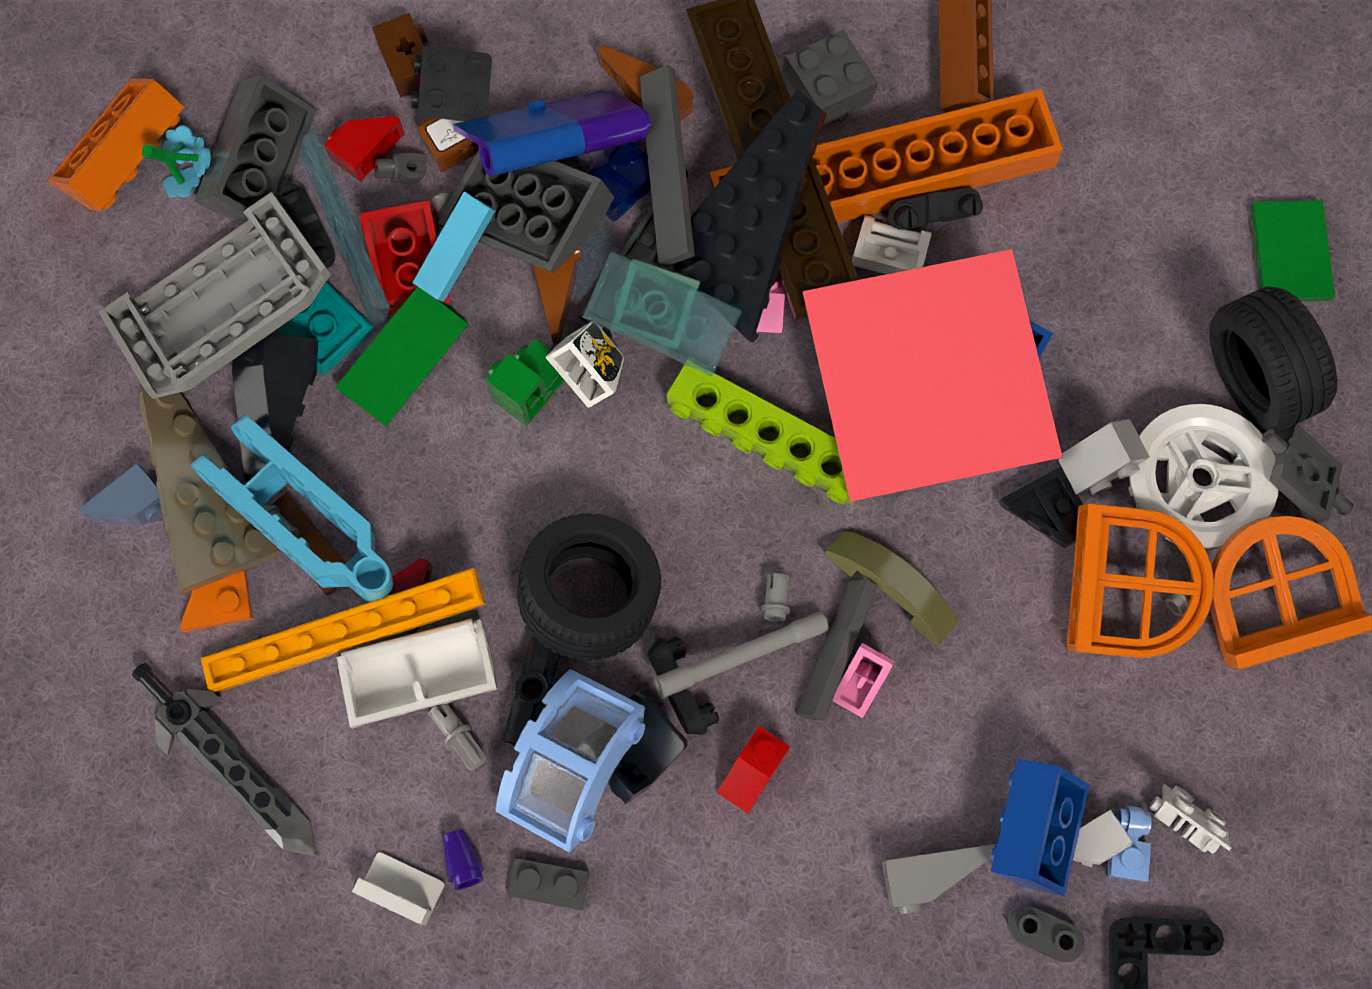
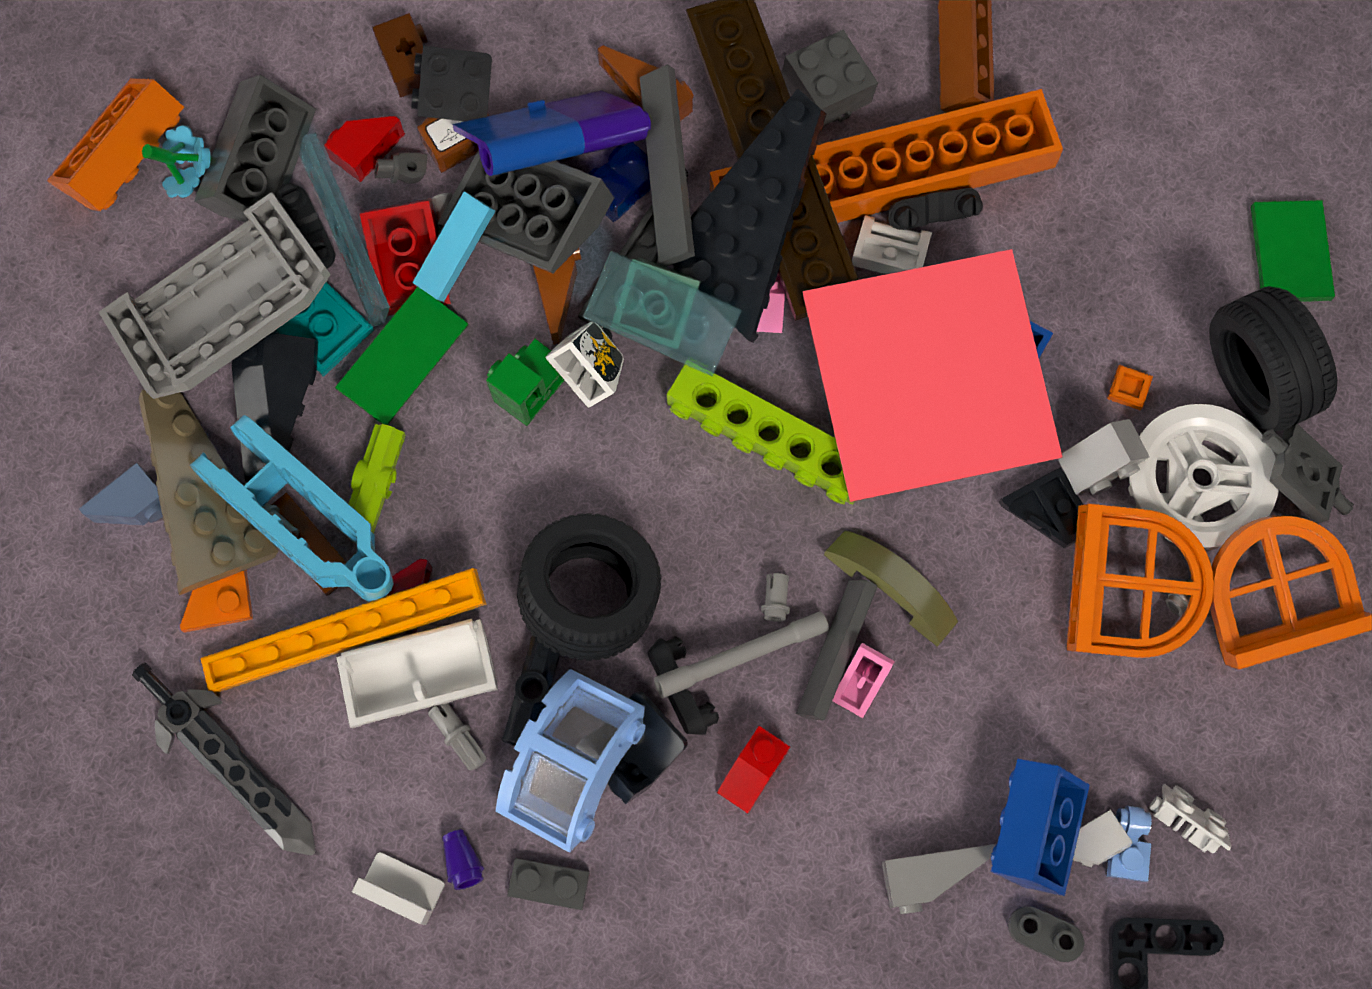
none -> lime piece [349,424,406,534]
none -> orange tile [1107,364,1153,411]

